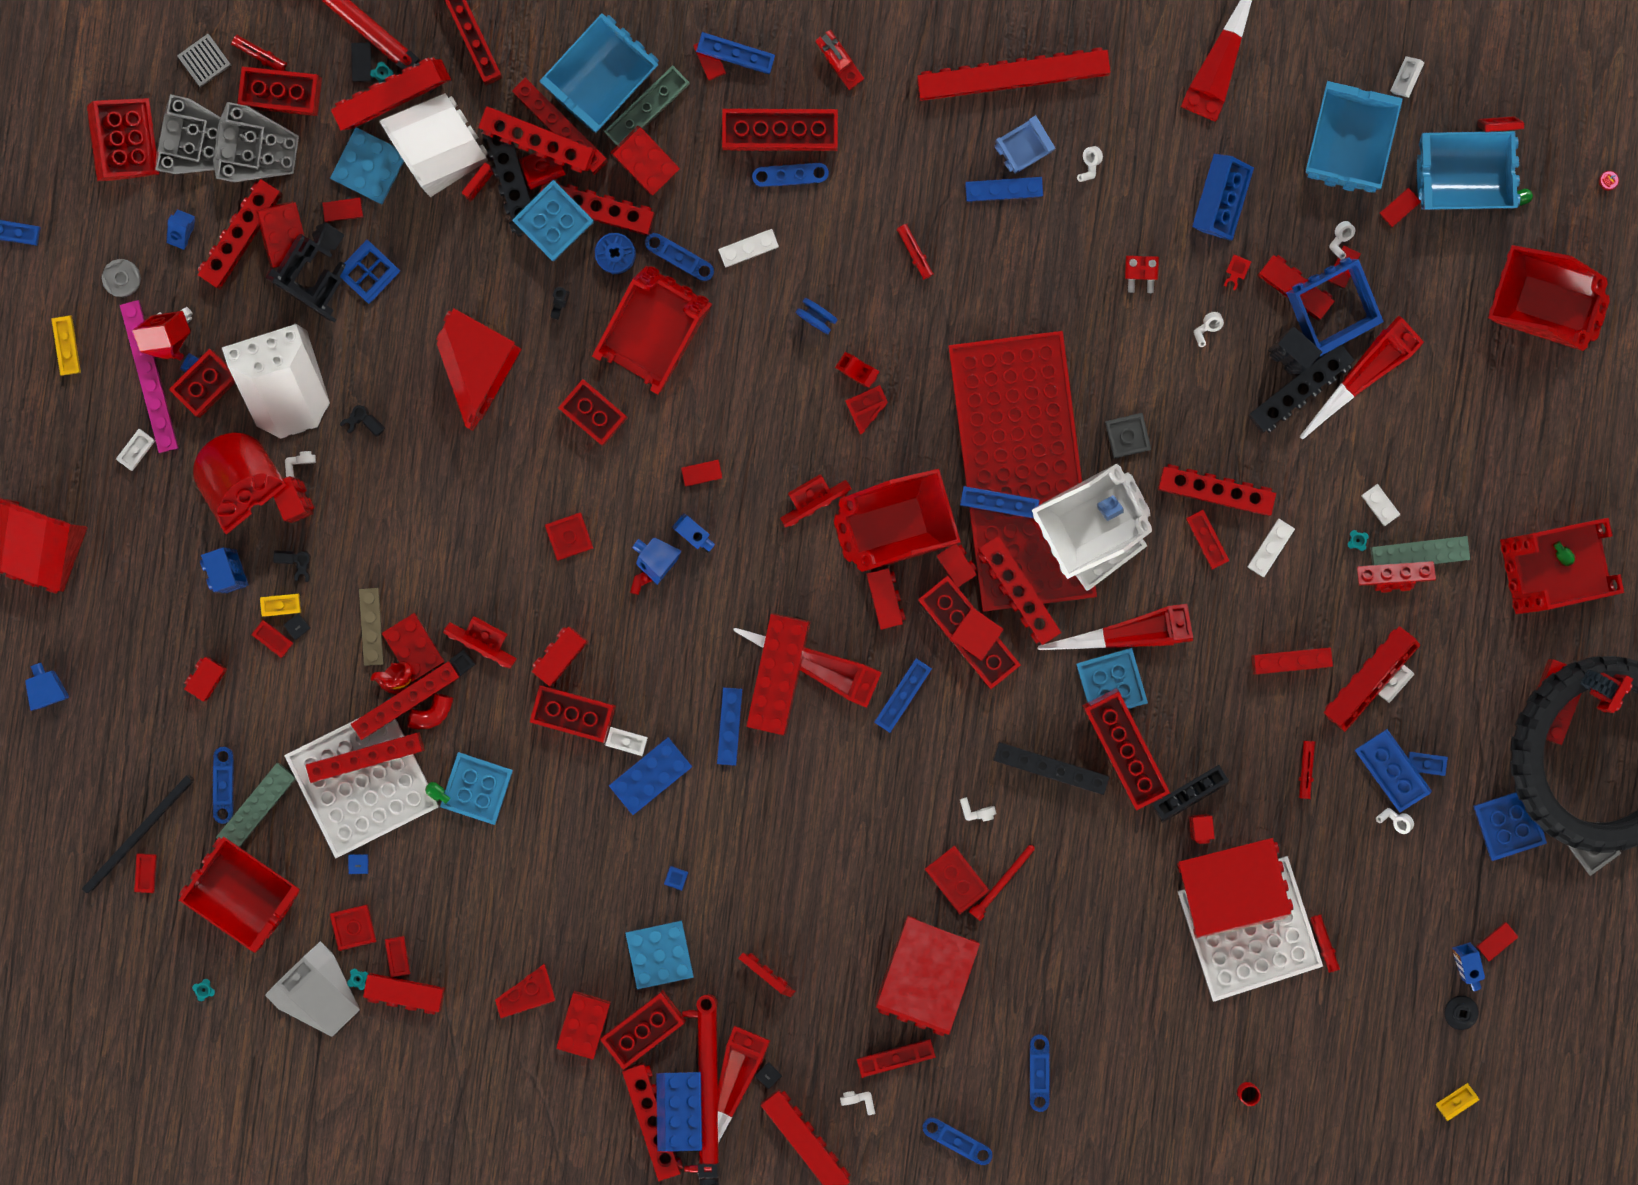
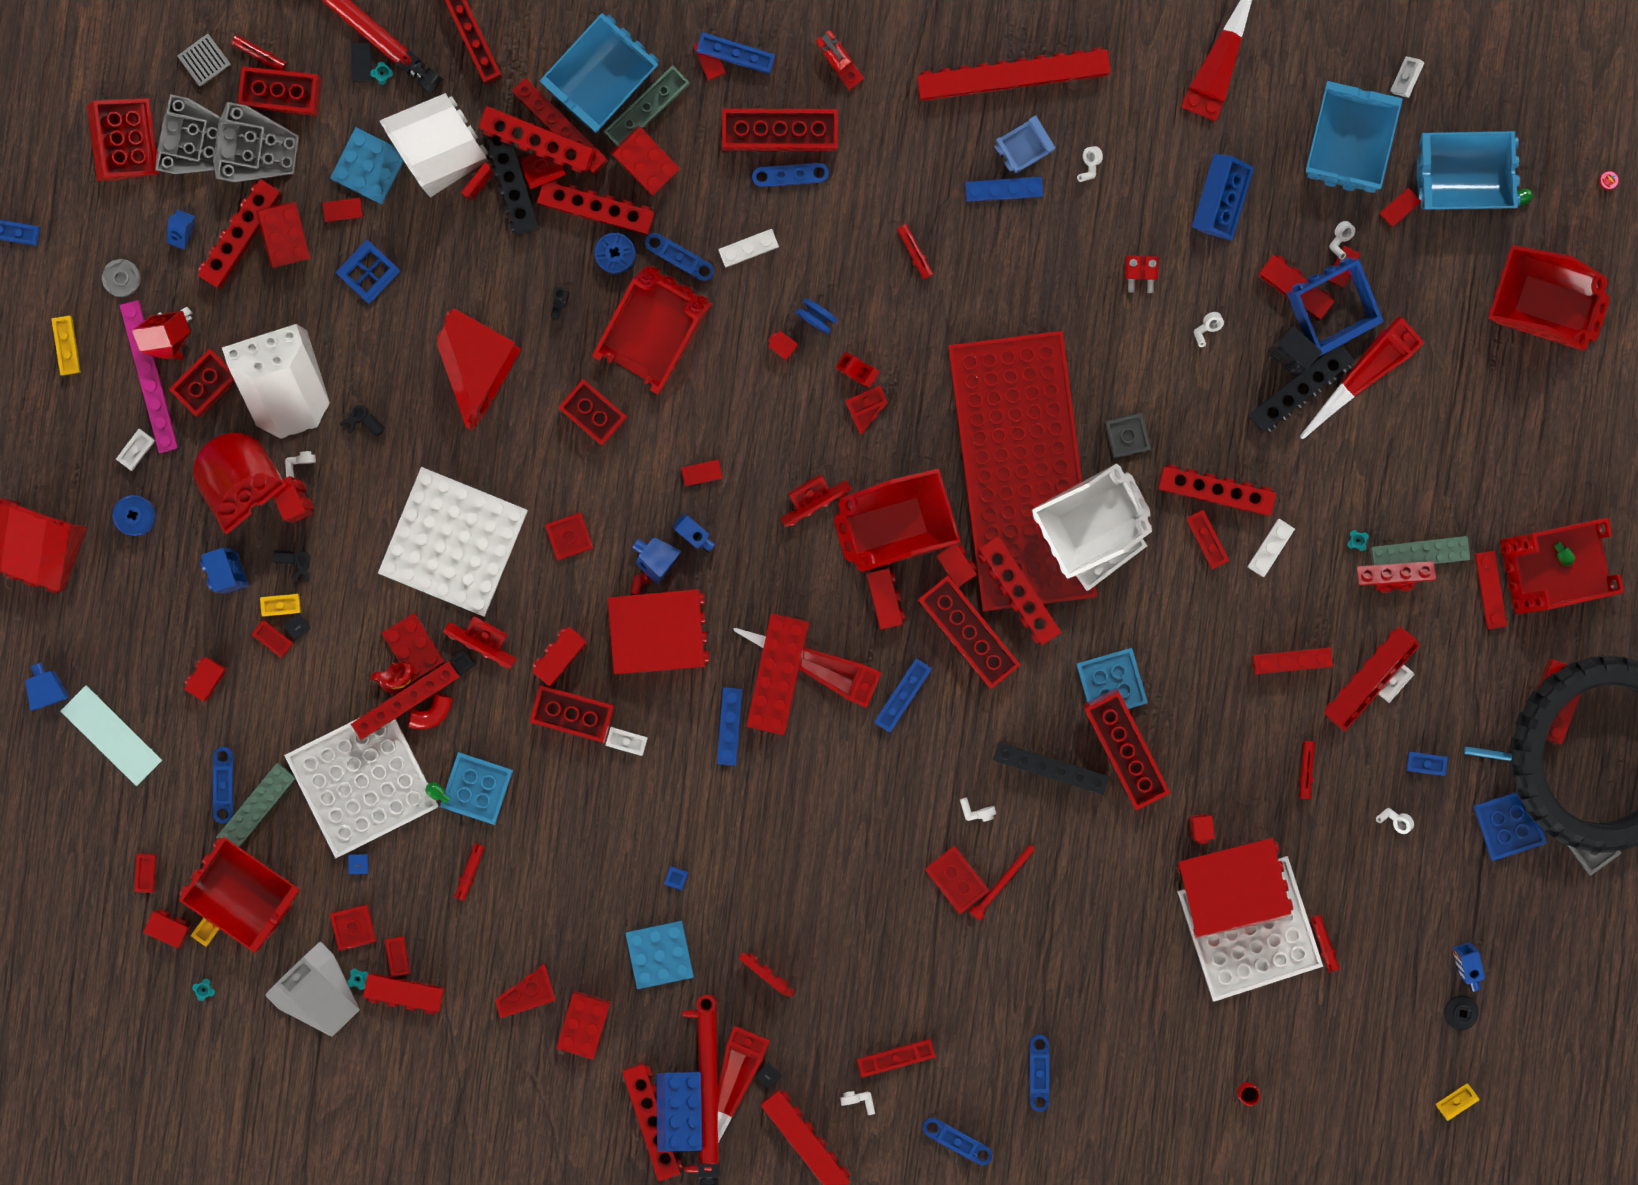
black tile [82,775,195,893] -> none
blue tile [180,353,199,373] -> none
black container [265,222,346,323] -> none
red brick [305,732,425,783] -> none
red brick [331,57,451,131] -> none
dark tan plate [359,588,384,666] -> none
dark azure plate [512,180,594,262] -> none
red brick [600,990,686,1070] -> none
blue plate [609,737,693,815] -> none
red windscreen [875,915,980,1036] -> none
red tile [950,607,1004,661] -> none
blue plate [960,486,1039,519] -> none
red plate [1037,604,1193,650] -> none
medium blue tile [1097,495,1124,521] -> none
black brick [1152,765,1229,823] -> none
red plate [1224,254,1252,290] -> none
blue plate [1355,729,1432,813] -> none
white plate [1361,484,1400,526] -> none
red tile [1476,922,1518,961] -> none
red tile [1477,116,1524,132] -> none
plate [1580,669,1633,713] -> none
none -> light aqua window [61,685,162,786]
none -> blue wheel [112,495,156,536]
none -> red brick [143,909,191,948]
none -> yellow plate [191,918,220,947]
none -> white plate [378,467,528,617]
none -> red pin [454,843,485,901]
none -> red windscreen [608,589,710,674]
none -> red brick [768,331,798,361]
none -> dark azure bar [1464,746,1512,761]
none -> red plate [1475,551,1507,629]

